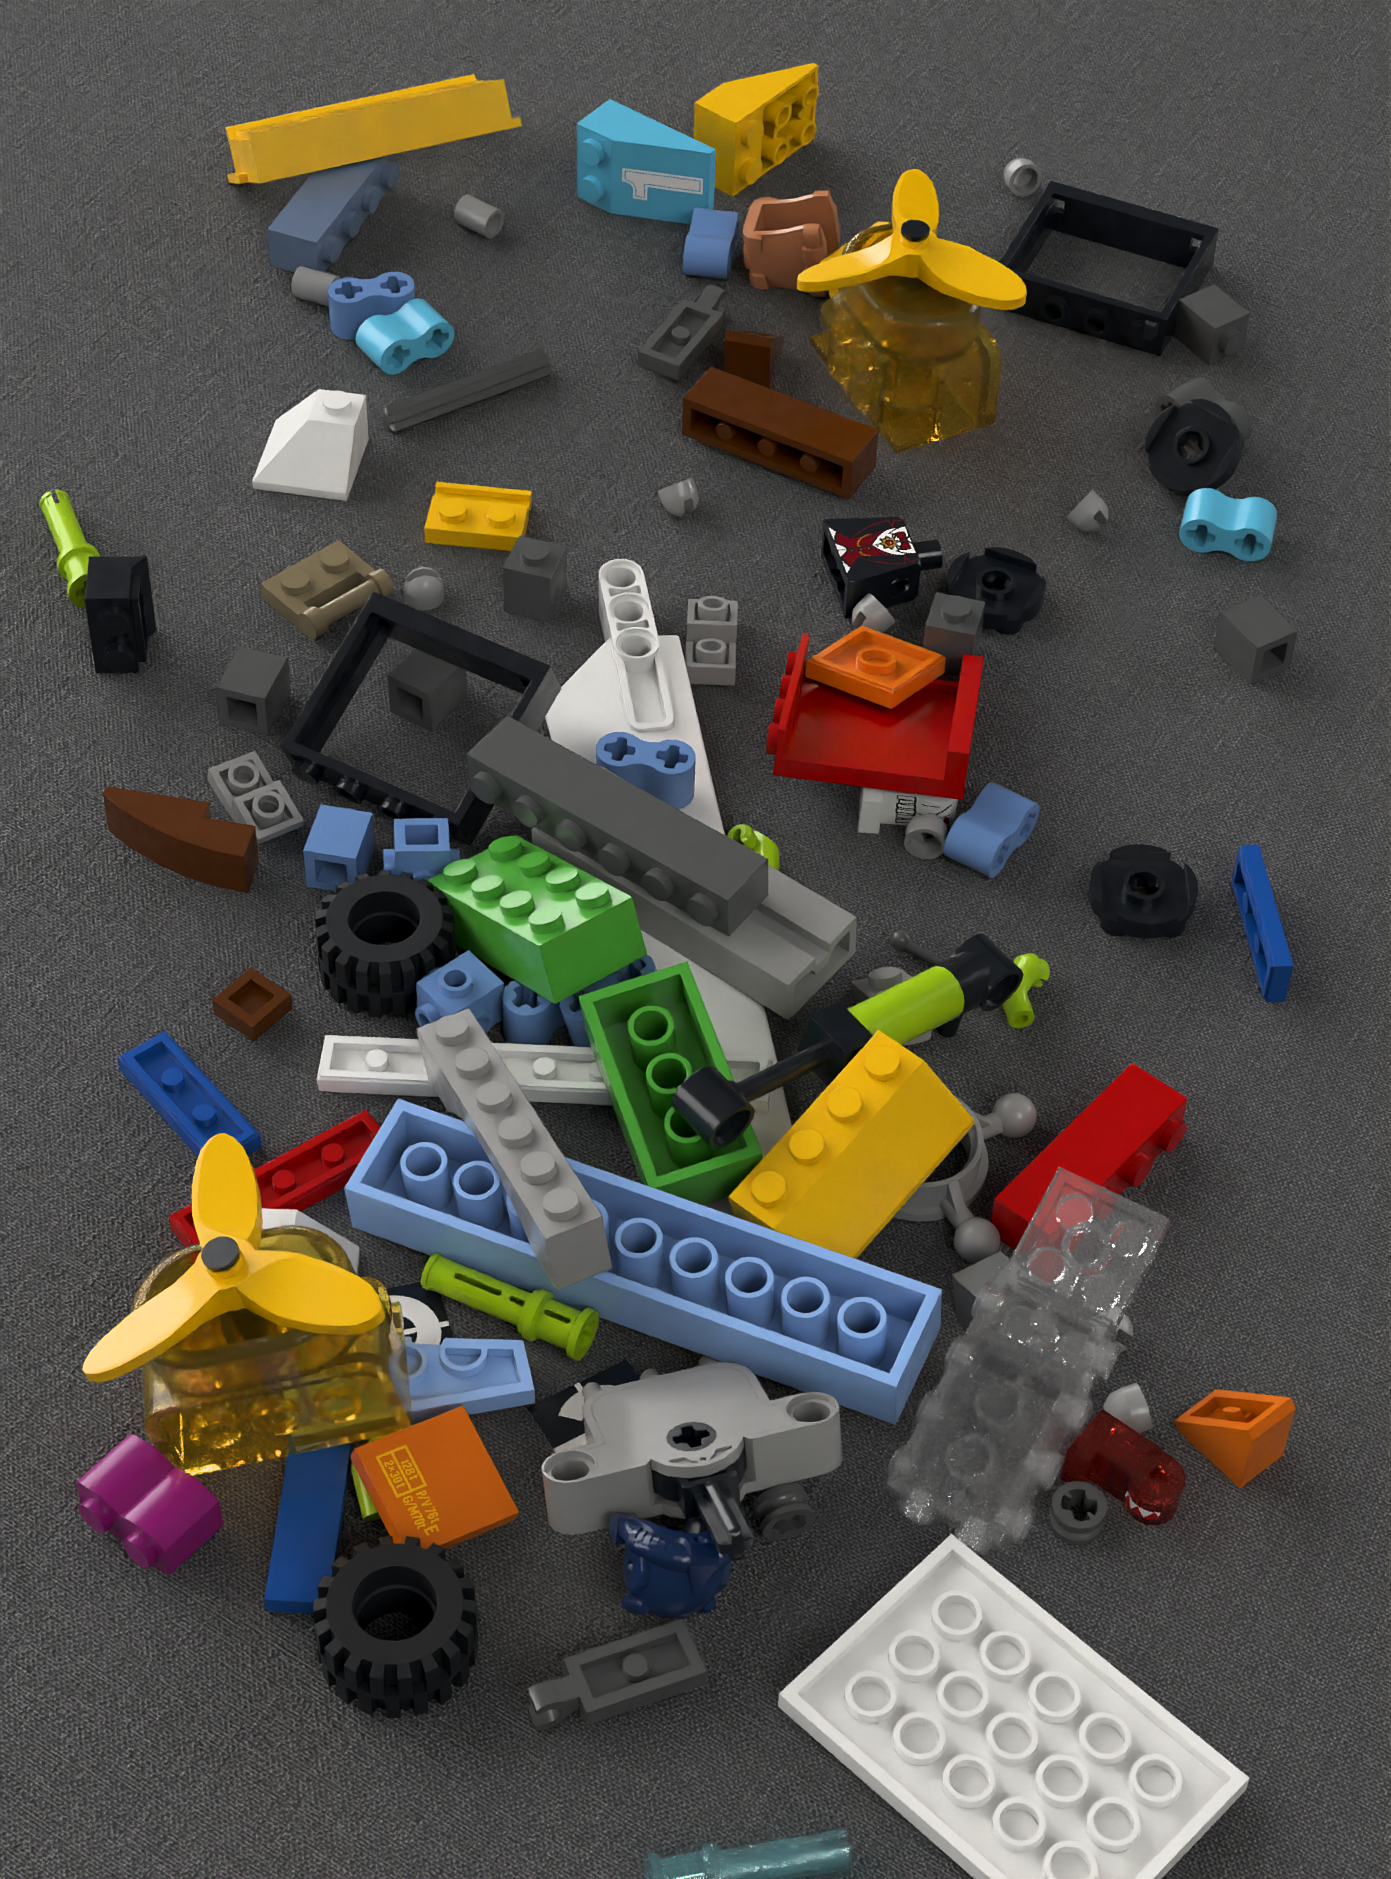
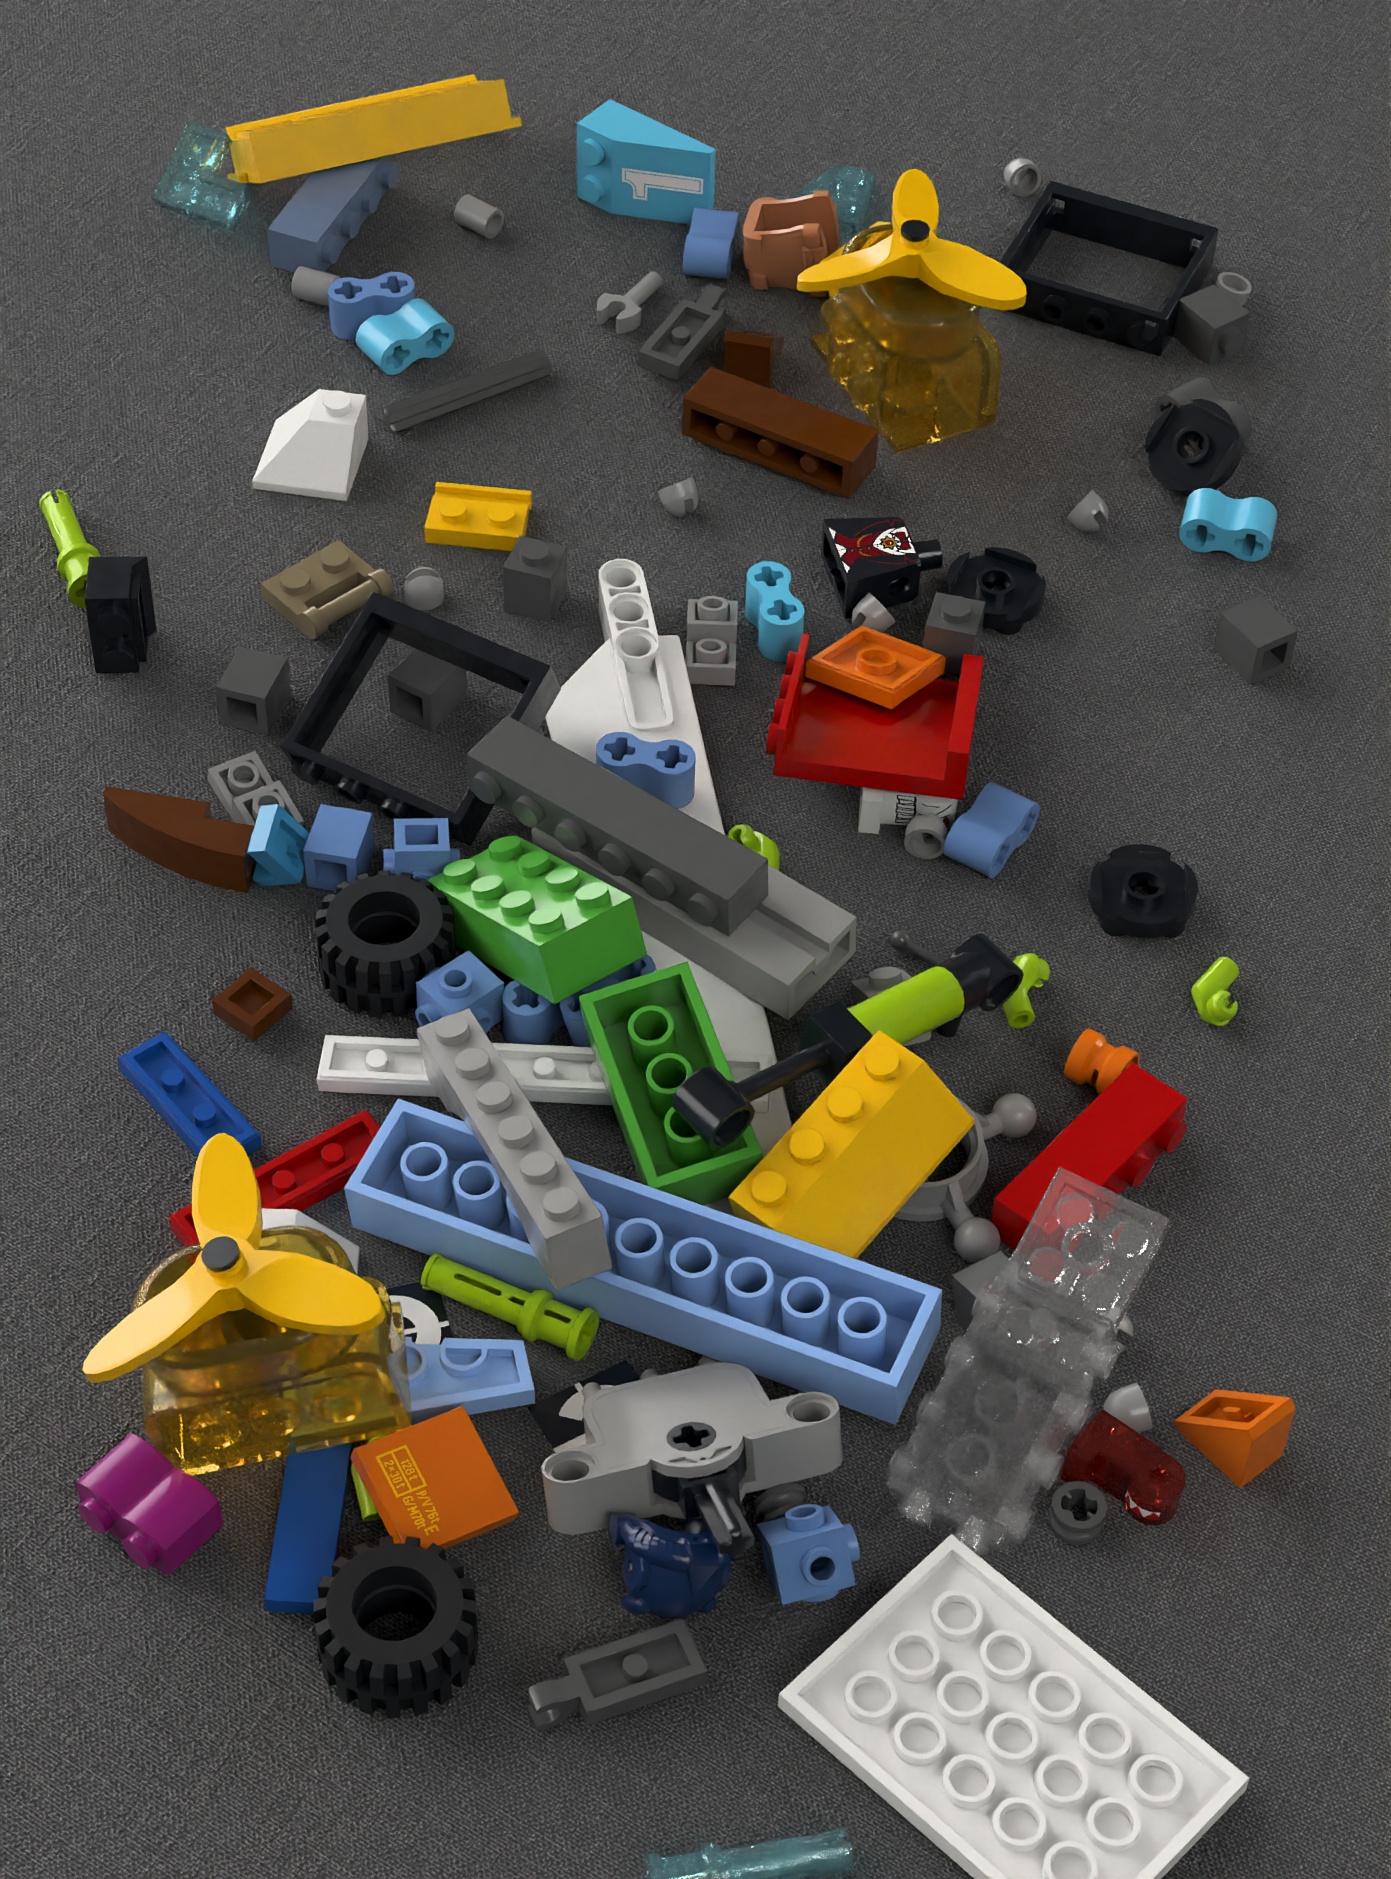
yellow slope [694,63,819,197] -> none
blue tile [1231,844,1293,1002] -> none
none -> clear light blue plate [152,121,253,232]
none -> dark azure bracket [247,804,310,887]
none -> light grey bar [597,271,663,334]
none -> medium azure axle [745,561,805,662]
none -> medium blue brick [756,1504,860,1605]
none -> clear light blue wing [789,165,877,238]
none -> orange wheel [1063,1028,1140,1095]
none -> lime arm [1191,956,1240,1026]
none -> light grey hinge [1215,272,1252,306]

